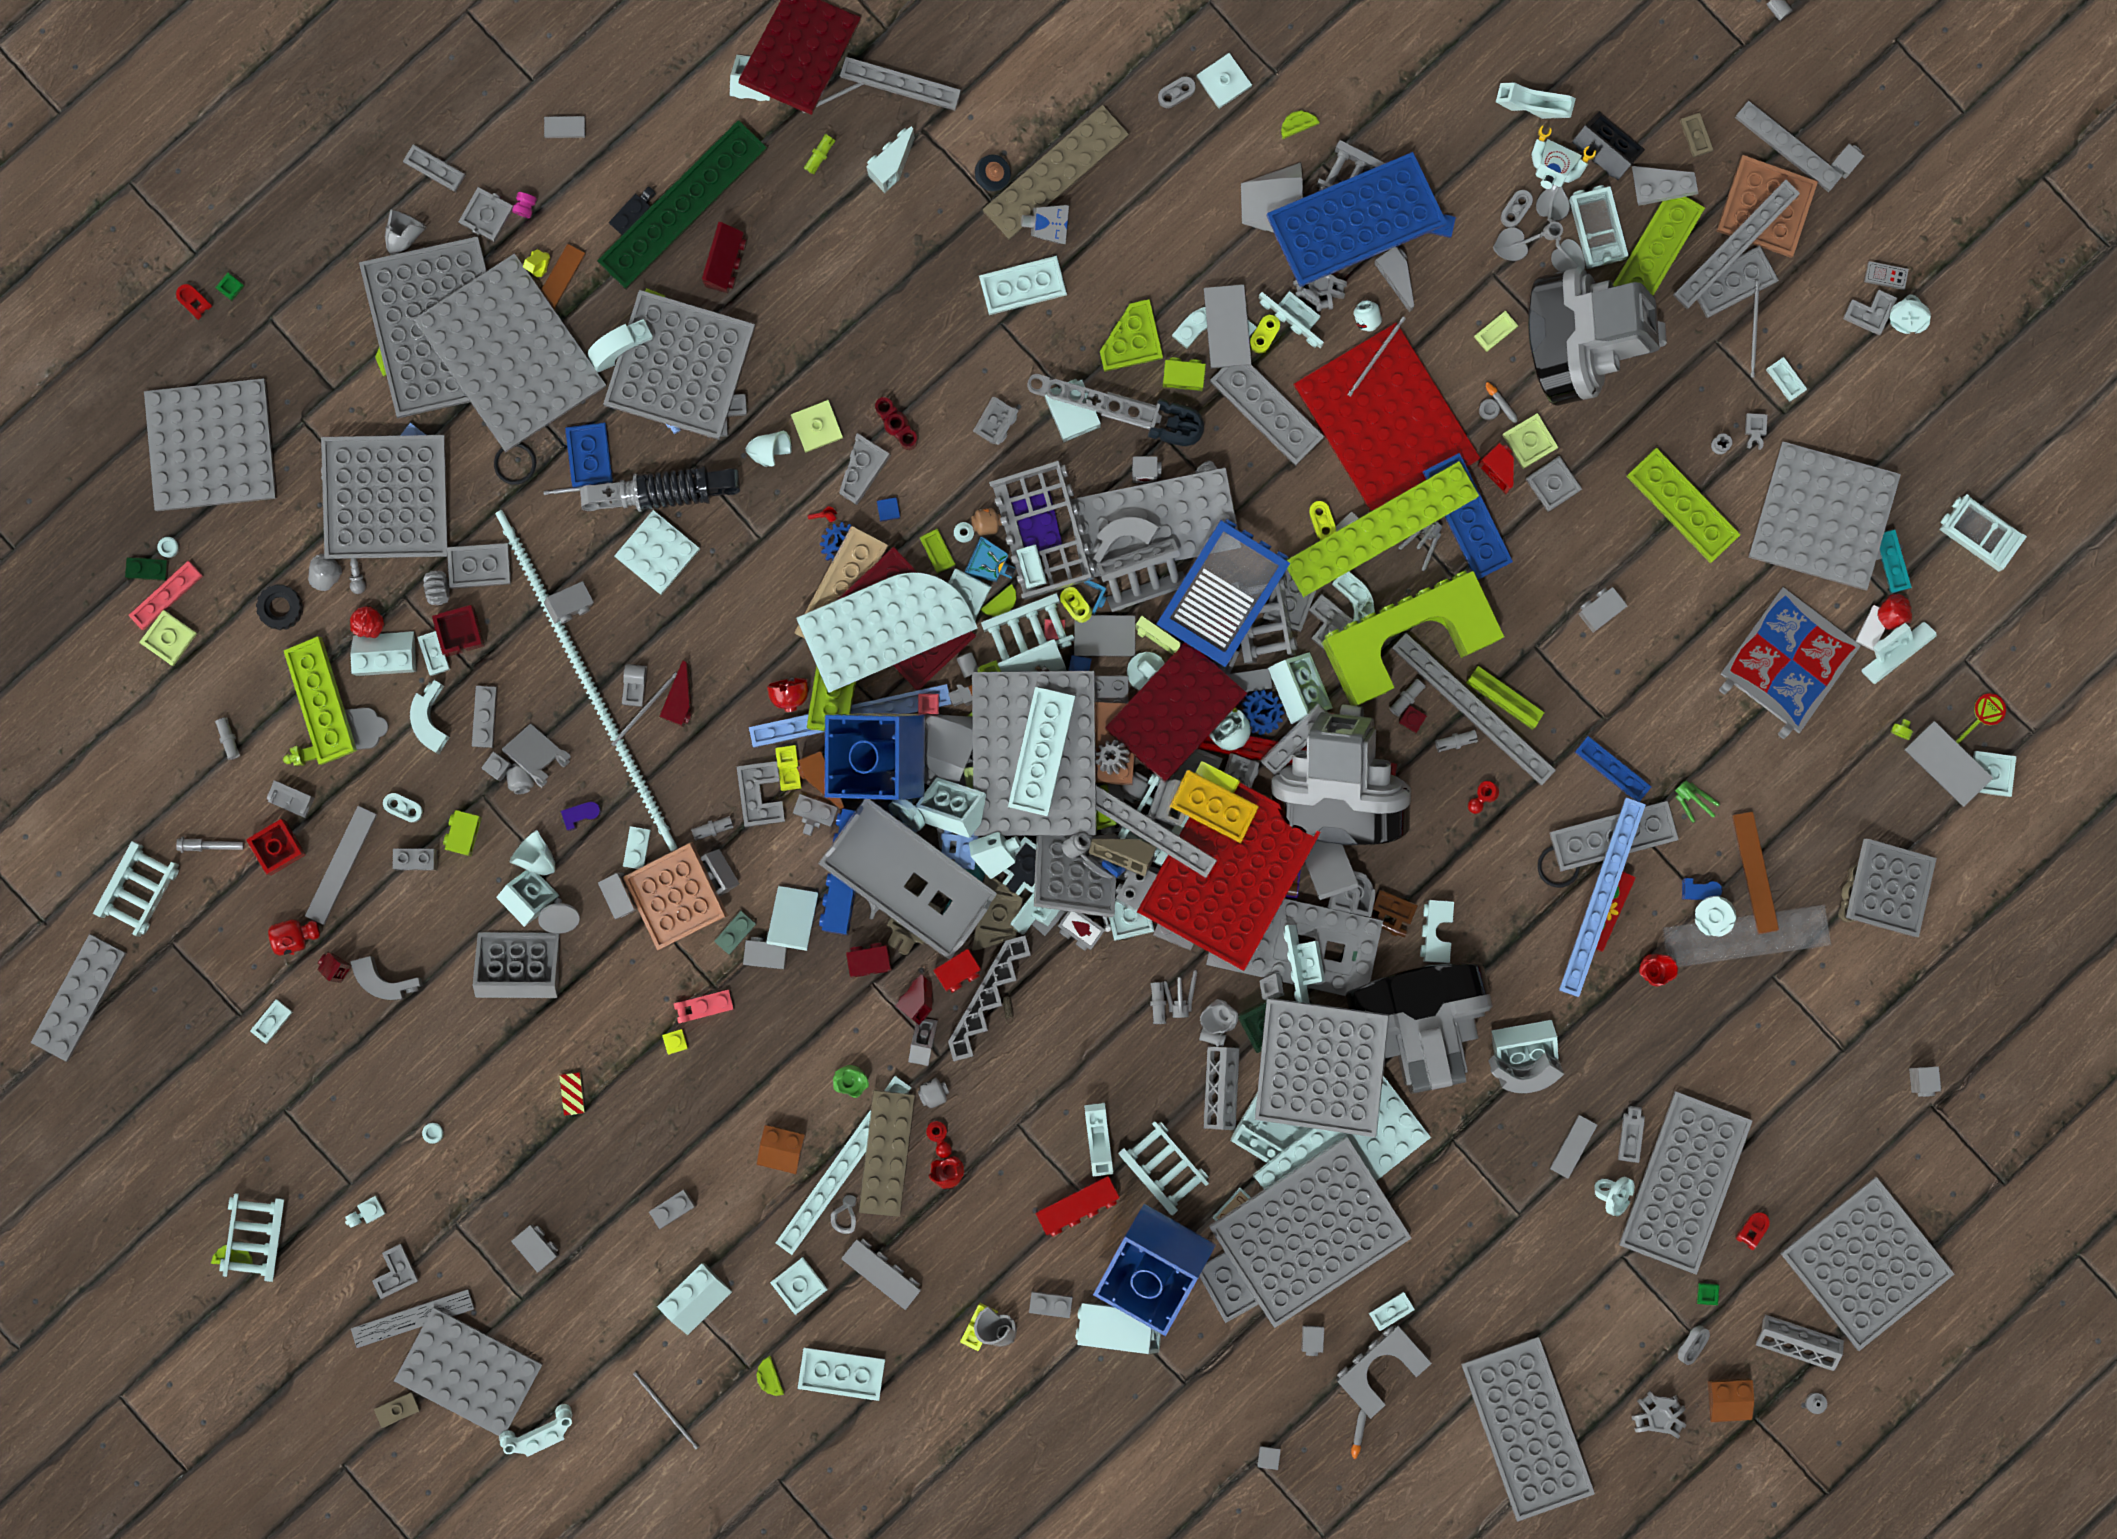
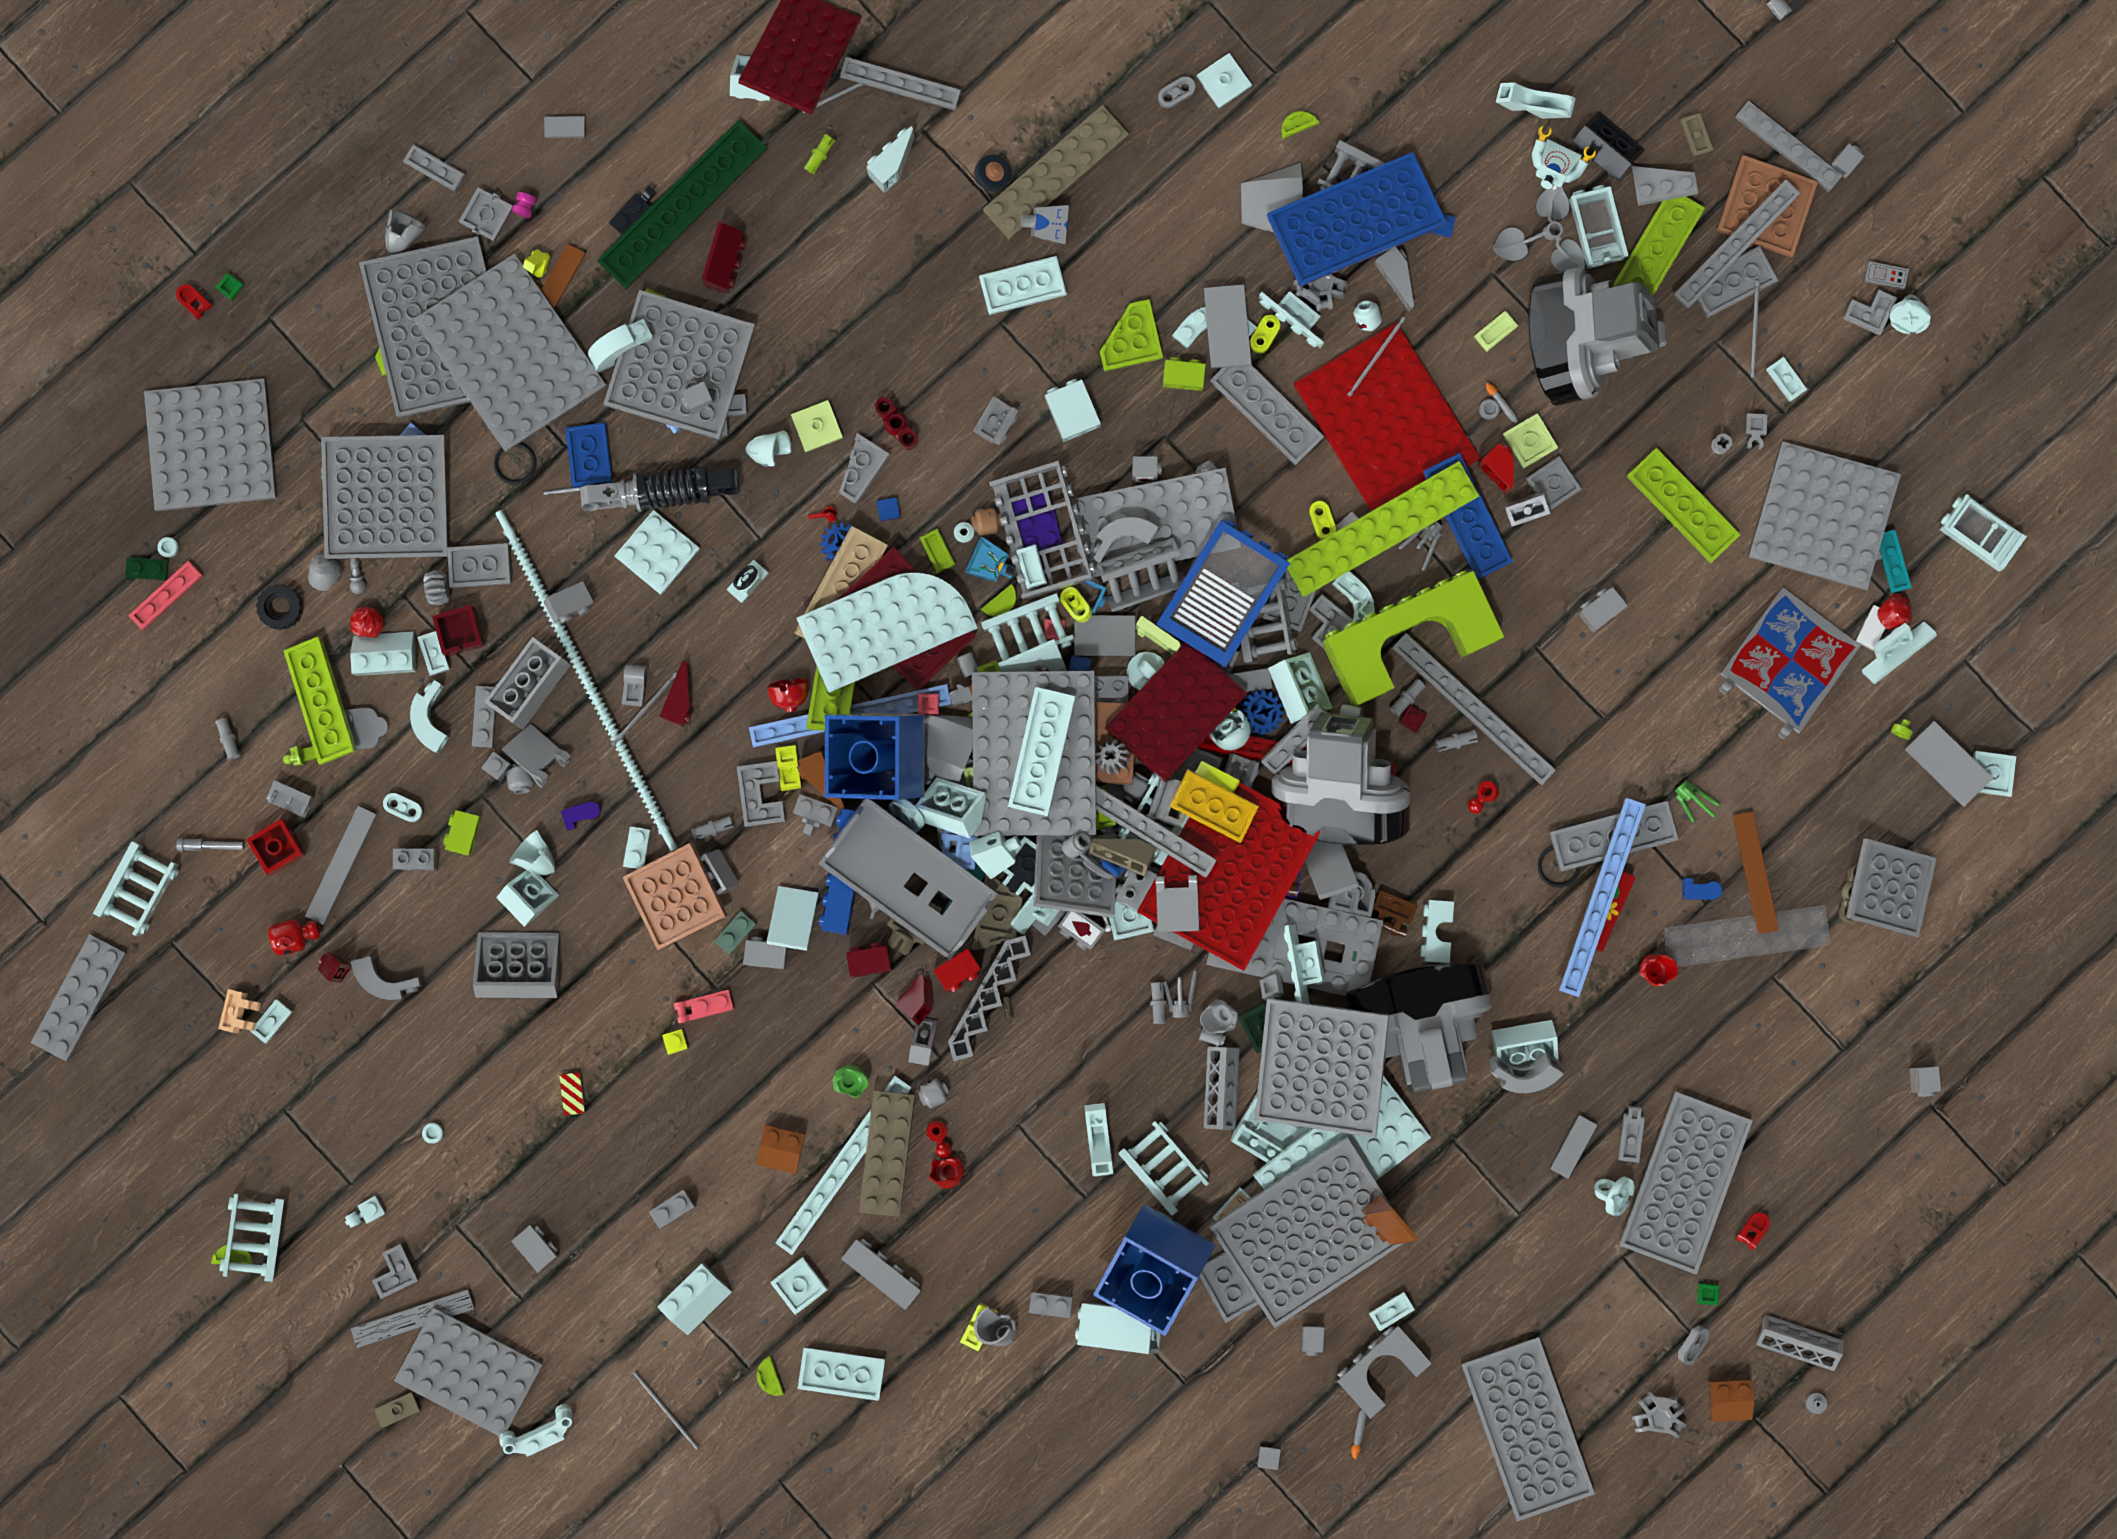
yellowish green plate [139,610,197,666] -> none
light grey shield [538,898,579,934] -> none
light grey hinge [598,872,638,919] -> none
light grey piece [831,1195,856,1234] -> none
light aqua plate [948,568,992,621] -> none
light grey piece [1027,374,1204,446] -> none
red brick [1035,1176,1119,1237] -> none
lime fence [1466,666,1544,730] -> none
light grey plate [1501,190,1533,228] -> none
blue plate [1574,736,1651,802] -> none
light aqua tile [1695,896,1737,937] -> none
light grey plate [1780,1177,1954,1351] -> none
piece [1955,693,2006,744] -> none
none -> light nougat plate [218,989,261,1033]
none -> light grey slope [484,637,571,730]
none -> light grey brick [681,382,713,413]
none -> light aqua piece [727,559,769,603]
none -> light grey flag [1156,875,1199,932]
none -> dark orange slope [1361,1195,1418,1245]
none -> light grey brick [1505,490,1551,527]

